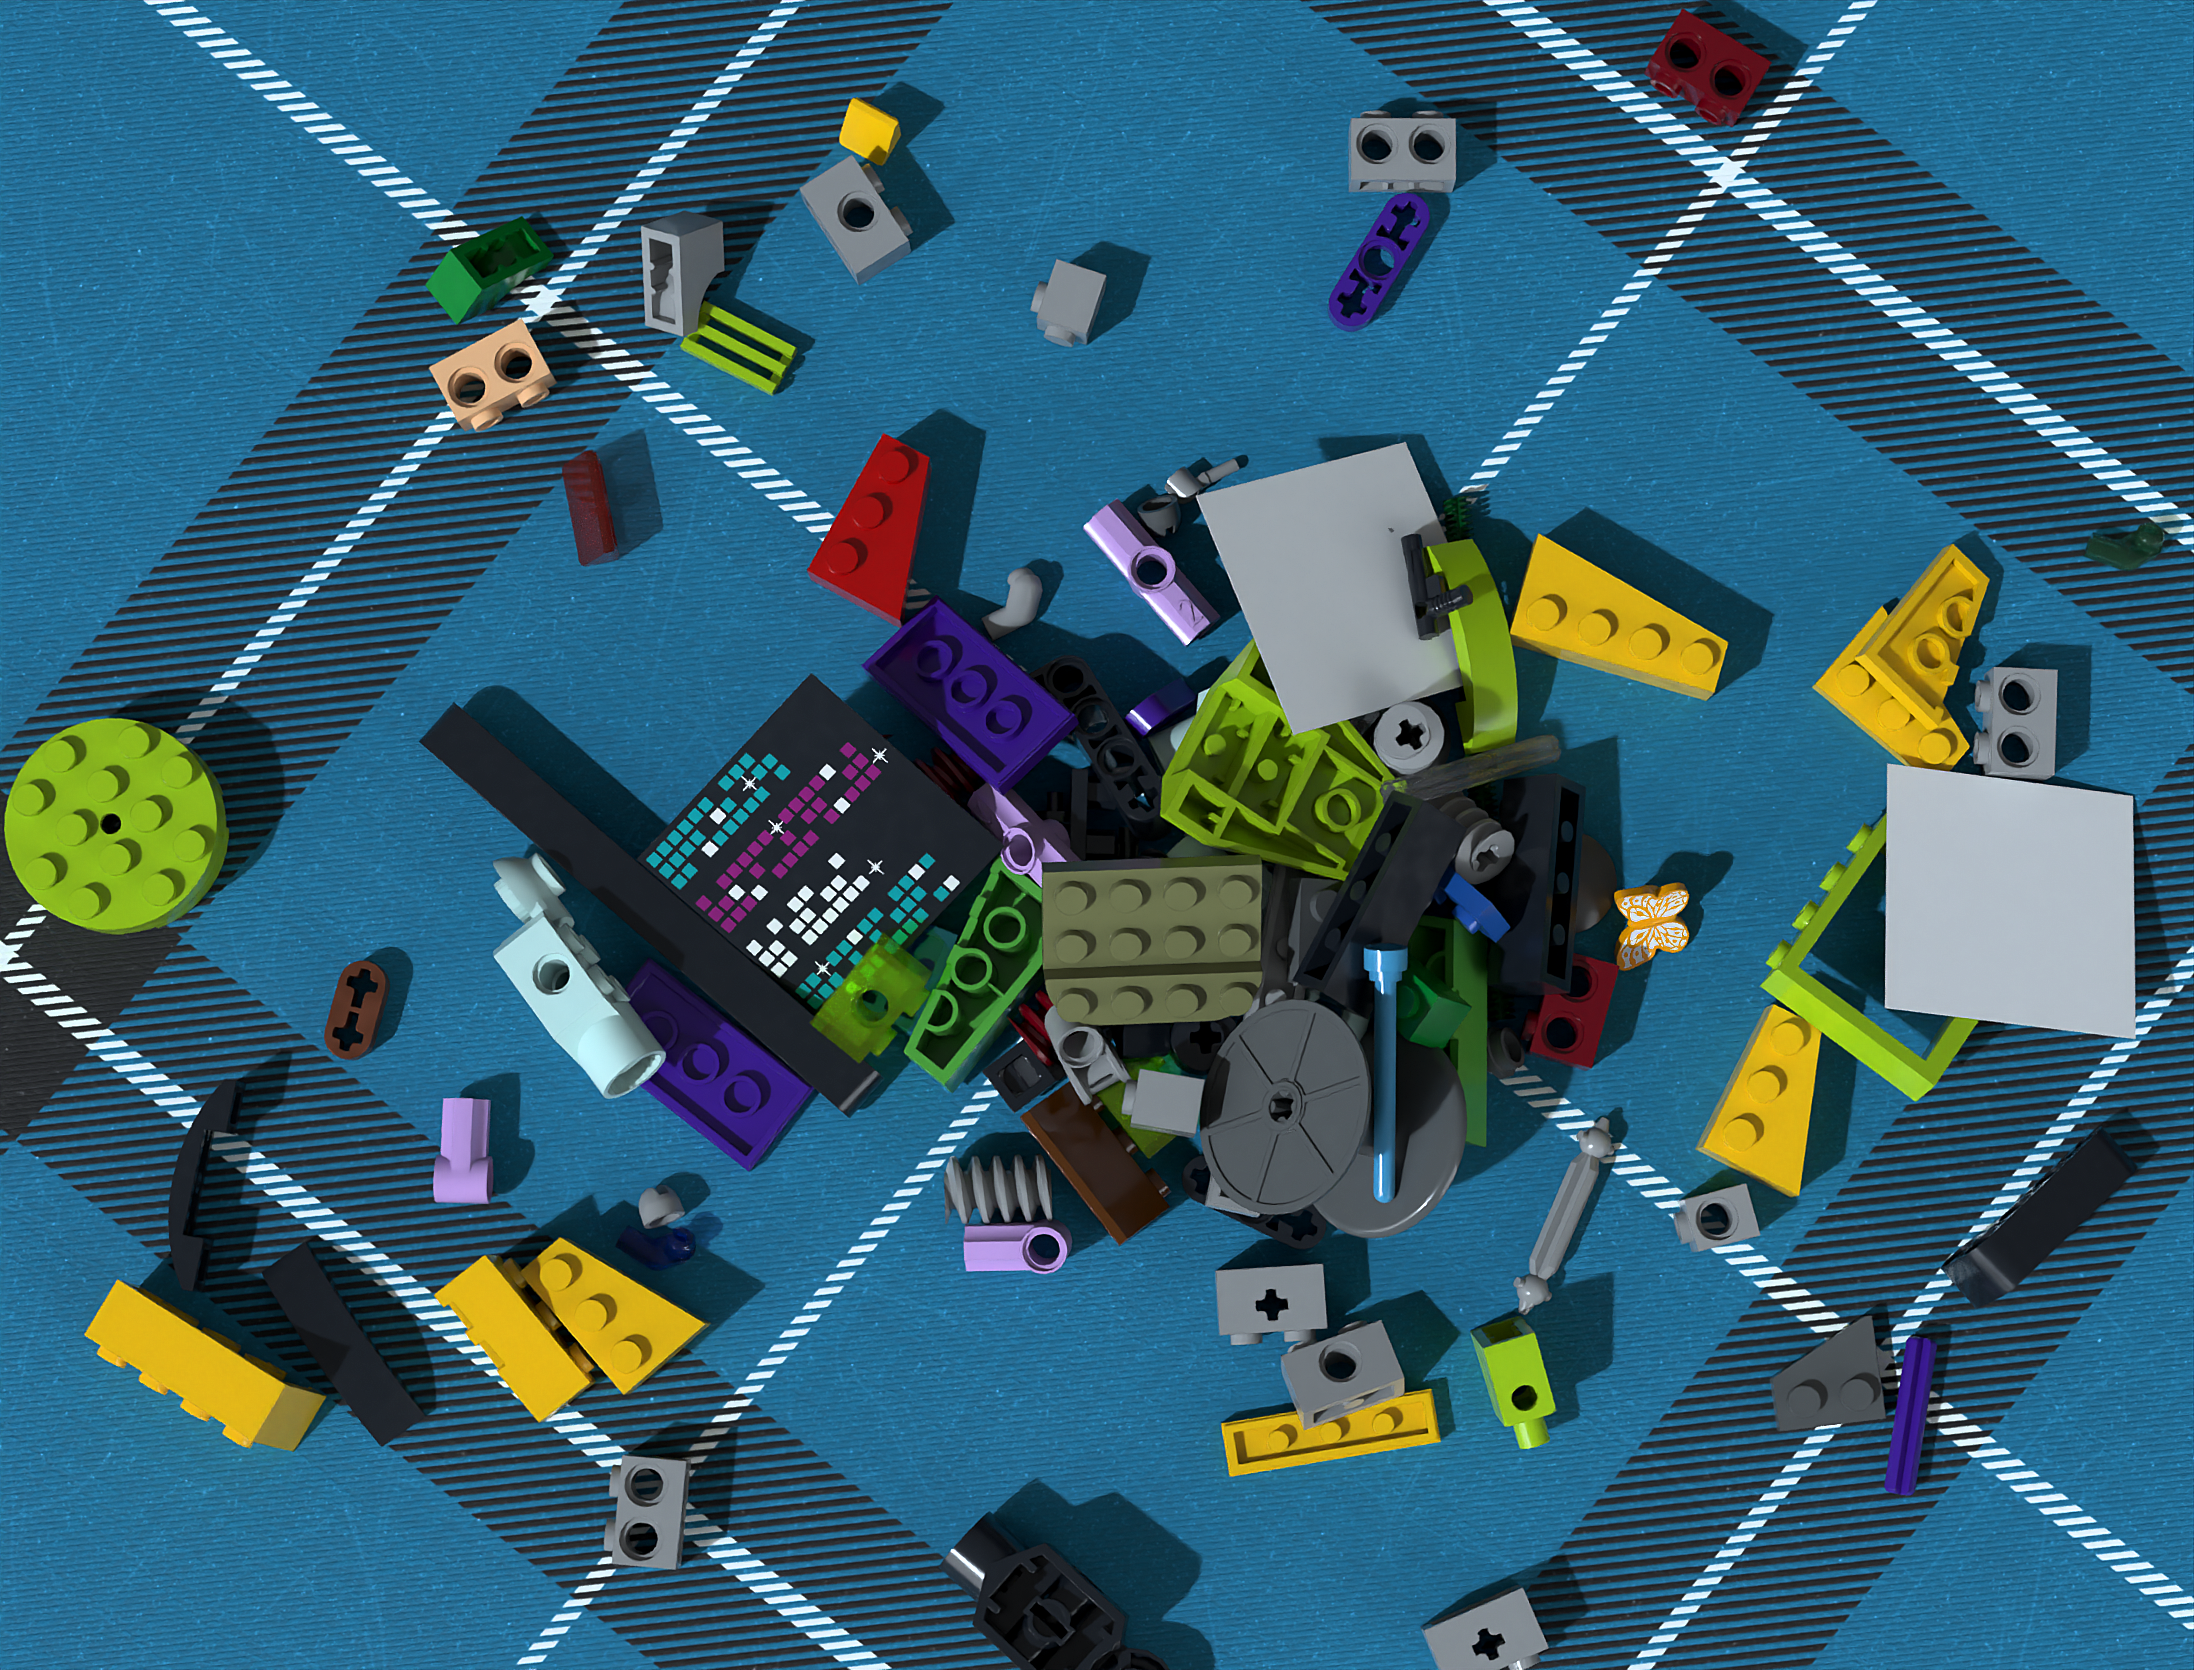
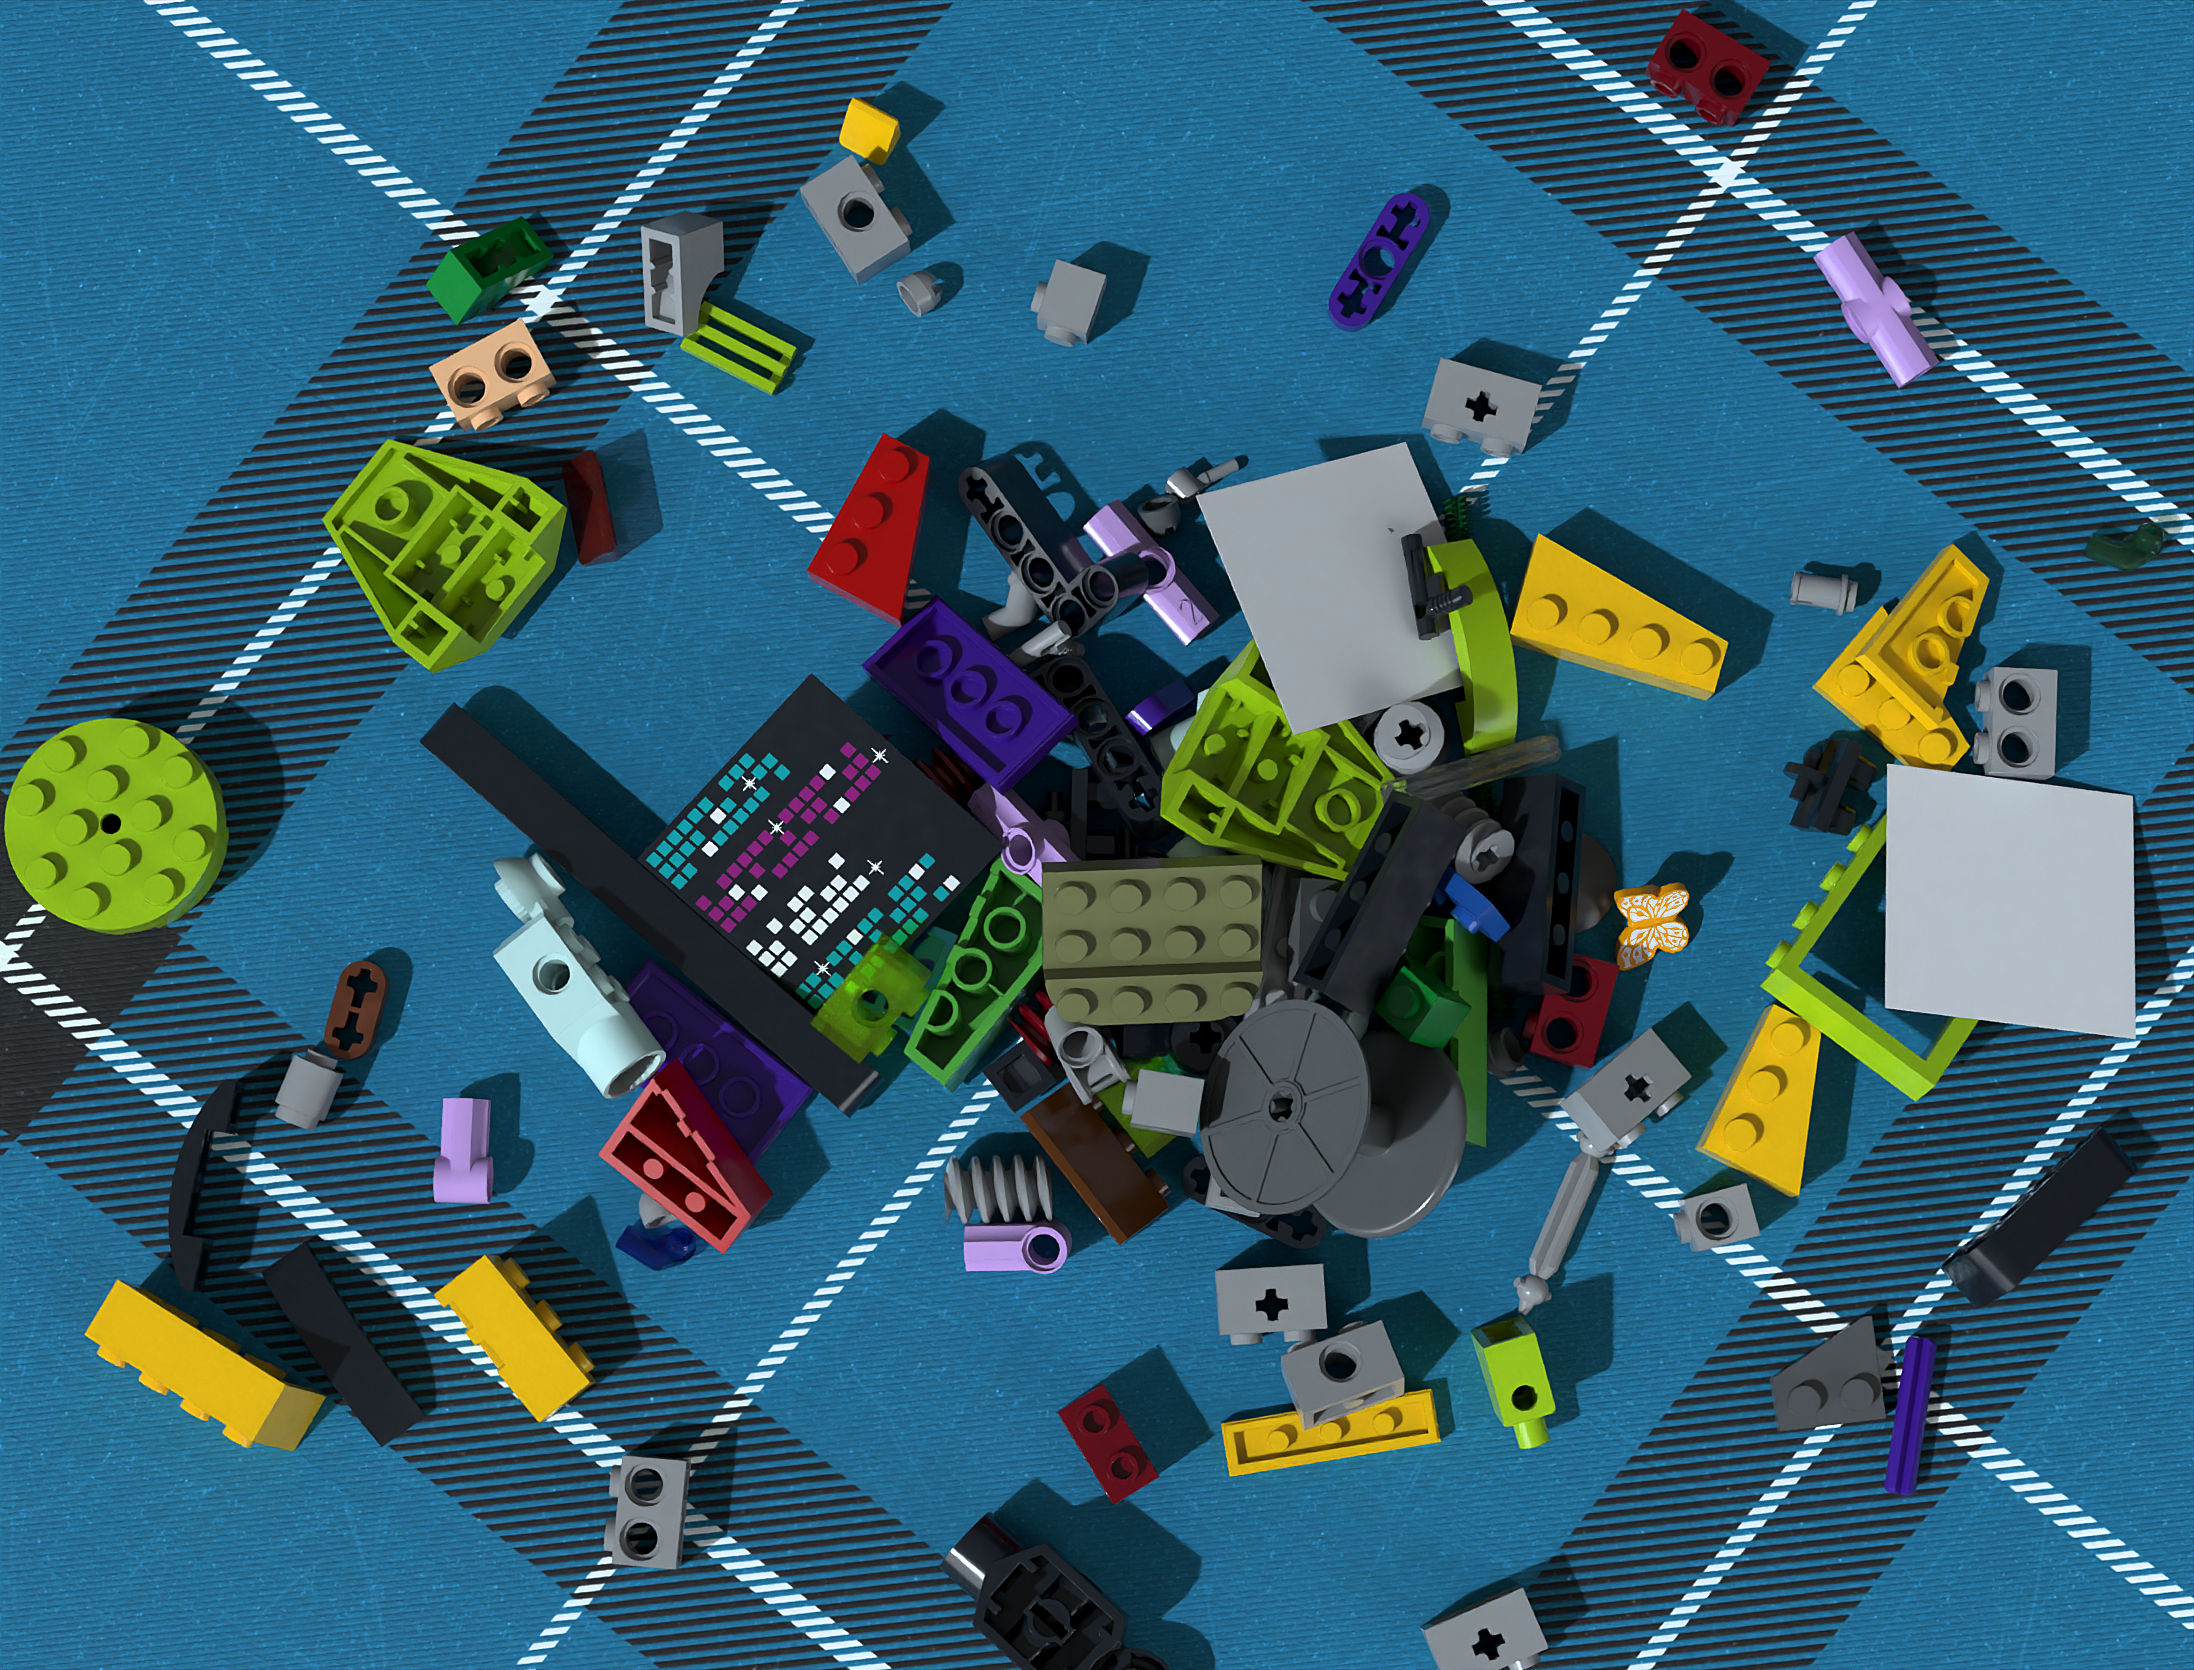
yellow wedge [519,1237,711,1395] -> none
light grey brick [1348,111,1456,193] -> none
dark azure piece [1364,943,1408,1203] -> none
none -> light grey brick [275,1048,344,1131]
none -> lime wedge [321,439,567,674]
none -> red wedge [598,1057,774,1254]
none -> light grey hinge [897,271,942,317]
none -> black beam [958,453,1149,639]
none -> light grey hose [1008,620,1085,670]
none -> dark red brick [1057,1383,1159,1505]
none -> light grey brick [1421,357,1542,458]
none -> light grey brick [1559,1028,1692,1153]
none -> black hips [1783,739,1877,836]
none -> light grey pin [1789,571,1858,616]
none -> lavender piece [1813,231,1939,388]

